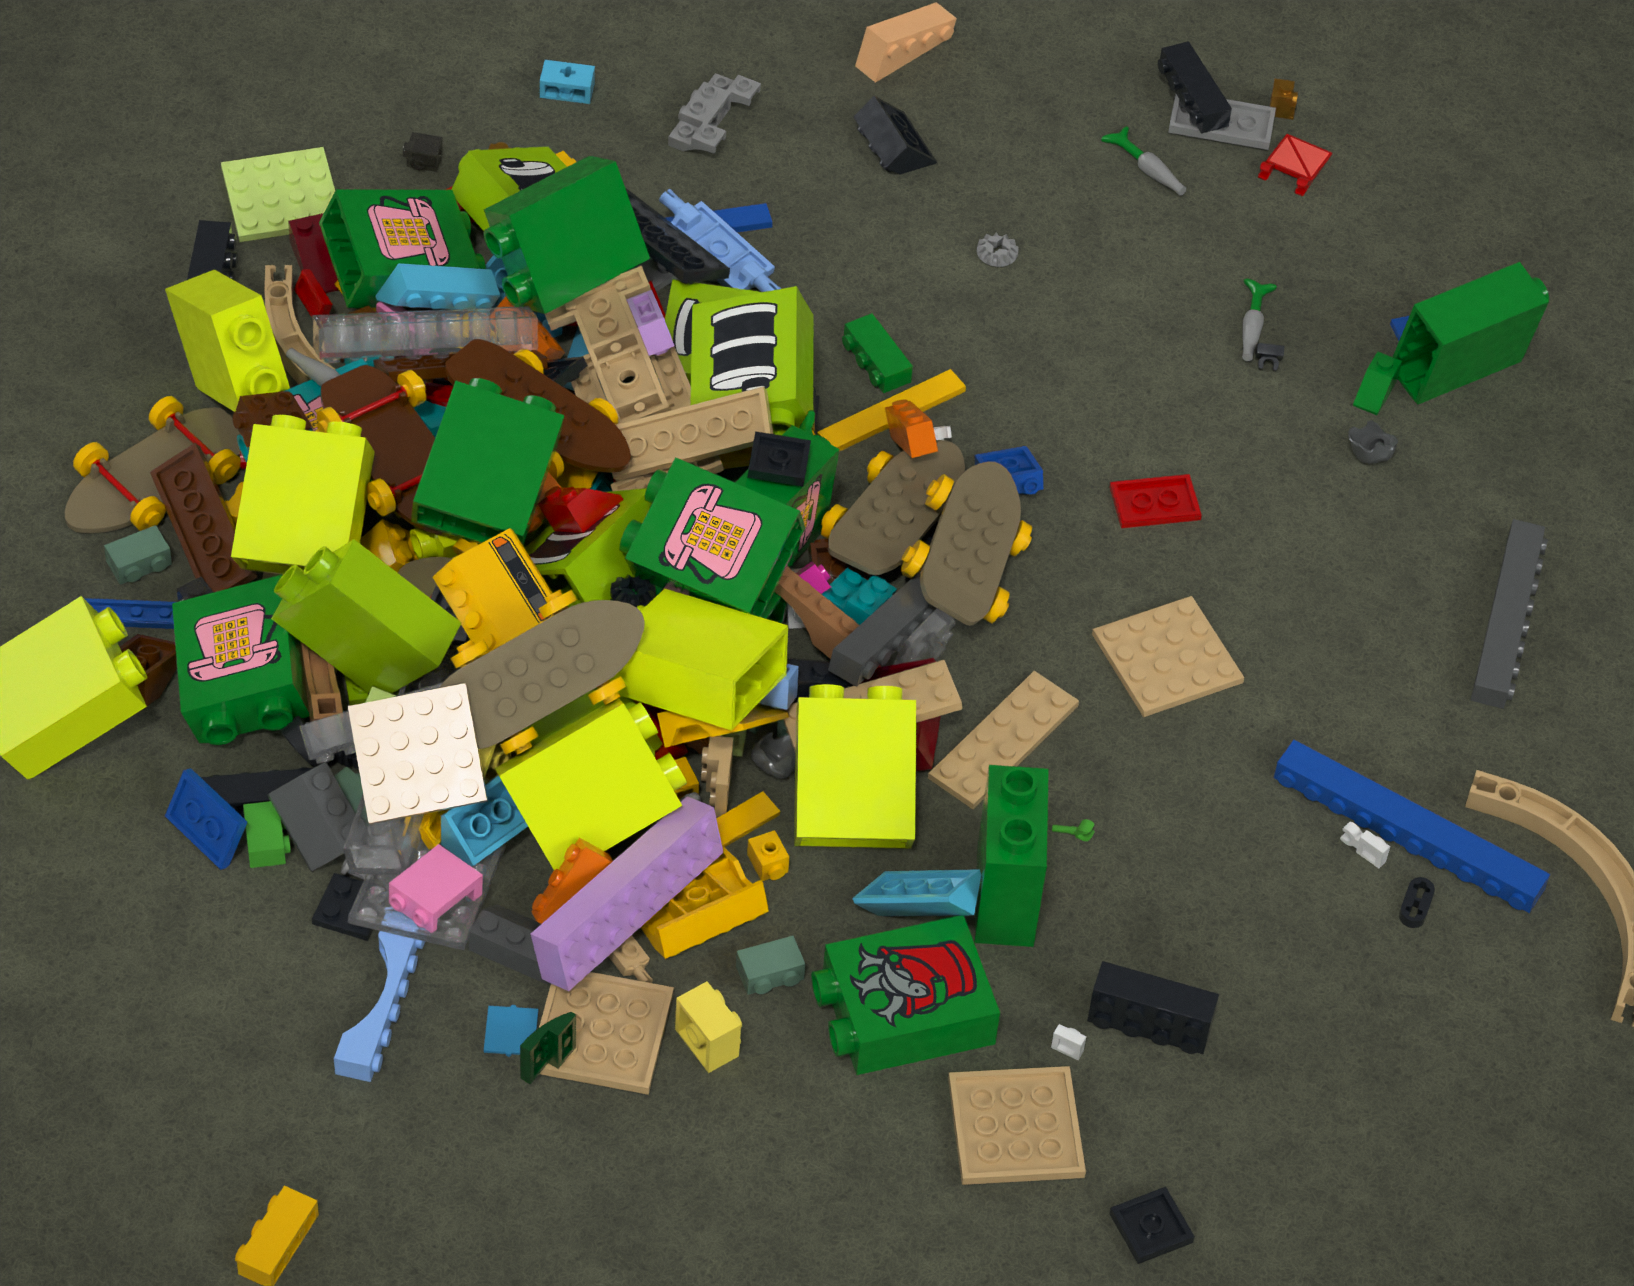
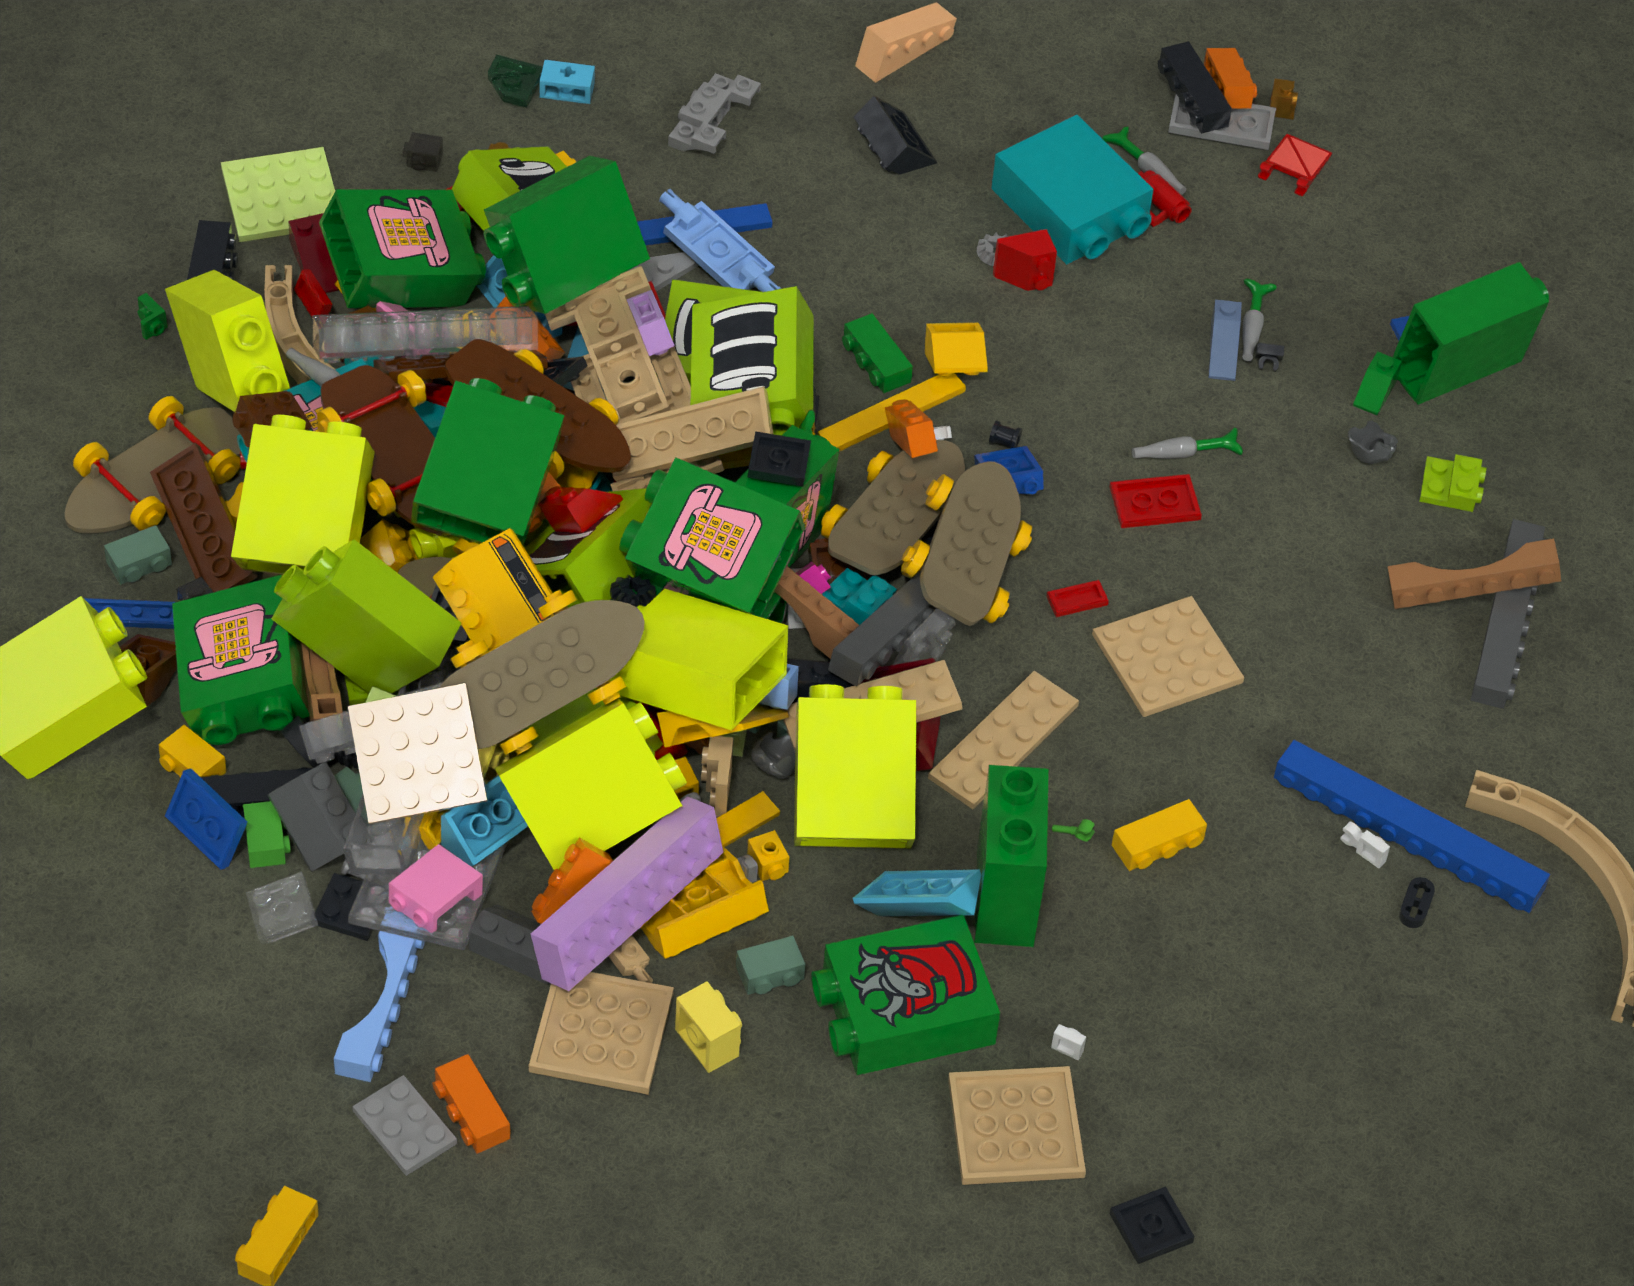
medium azure slope [376,263,501,312] -> none
dark azure piece [484,1005,538,1057] -> none
dark green slope [520,1012,576,1084] -> none
black plate [626,188,730,284] -> none
black brick [1087,961,1219,1054] -> none
none -> green bracket [137,293,168,340]
none -> yellow brick [159,725,226,778]
none -> clear plate [246,872,318,945]
none -> light grey plate [353,1075,457,1176]
none -> orange brick [433,1054,510,1154]
none -> clear green plate [488,54,543,108]
none -> light grey tile [737,854,758,883]
none -> yellow slope [925,323,988,376]
none -> black bush [989,421,1022,449]
none -> teal brick [991,115,1154,265]
none -> red slope [993,229,1057,291]
none -> red tile [1046,580,1109,617]
none -> yellow brick [1112,799,1207,871]
none -> light grey piece [1132,427,1243,459]
none -> red piece [1138,170,1192,227]
none -> orange brick [1204,48,1257,109]
none -> sand blue slope [1208,300,1242,381]
none -> medium nougat arch [1388,538,1561,609]
none -> lime plate [1419,454,1487,512]

